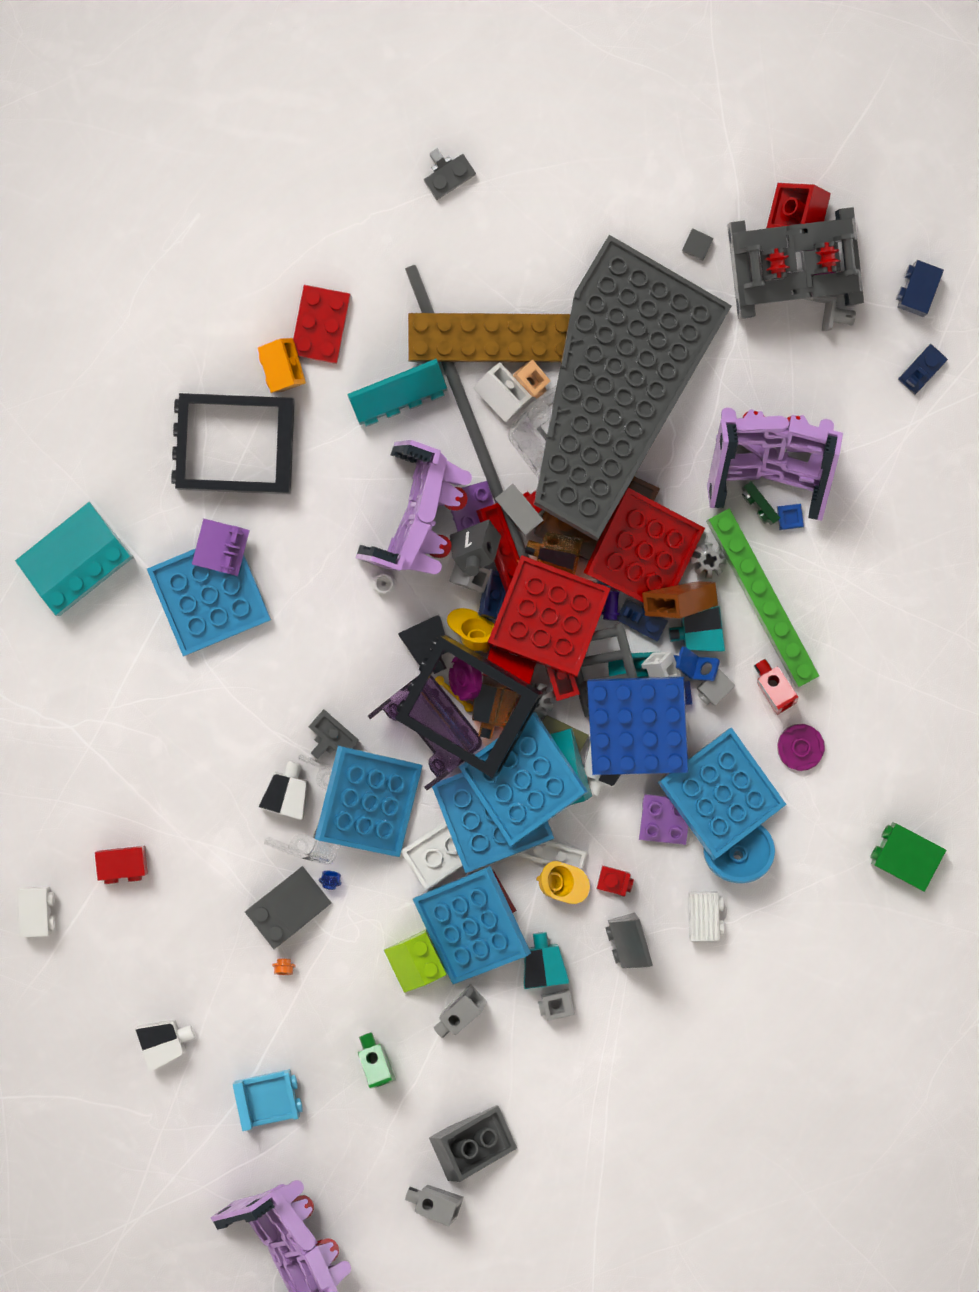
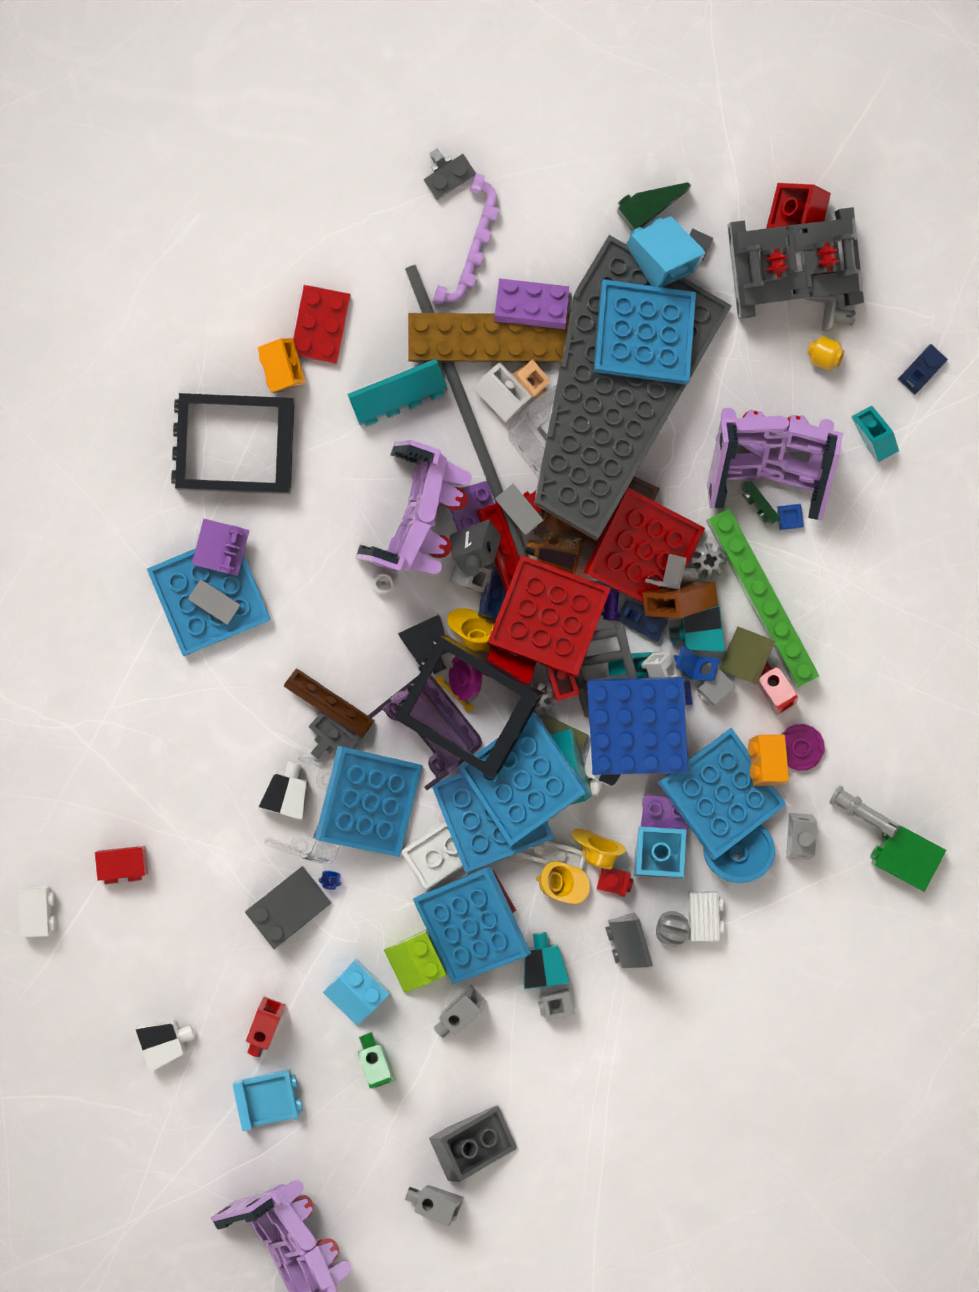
teal slope [15,502,134,616] -> none
orange plate [272,959,296,975] -> none
torso [472,683,519,739] -> none
dark blue brick [896,260,944,317] -> none
none -> light grey tile [188,579,241,625]
none -> red torso [246,996,286,1057]
none -> reddish brown tile [284,668,375,739]
none -> medium azure slope [323,958,390,1025]
none -> lavender bar [432,173,499,306]
none -> medium lavender plate [494,278,569,329]
none -> yellow piece [572,829,626,870]
none -> dark azure plate [593,279,696,385]
none -> dark green slope [617,182,691,231]
none -> medium azure slope [626,216,705,288]
none -> medium azure slope [634,826,686,879]
none -> light grey bracket [645,554,698,590]
none -> light grey piece [656,911,689,947]
none -> olive tile [719,626,776,685]
none -> light orange brick [748,735,789,786]
none -> light grey torso [786,813,817,859]
none -> yellow head [807,336,845,371]
none -> light grey pin [829,786,900,838]
none -> teal slope [851,406,899,462]

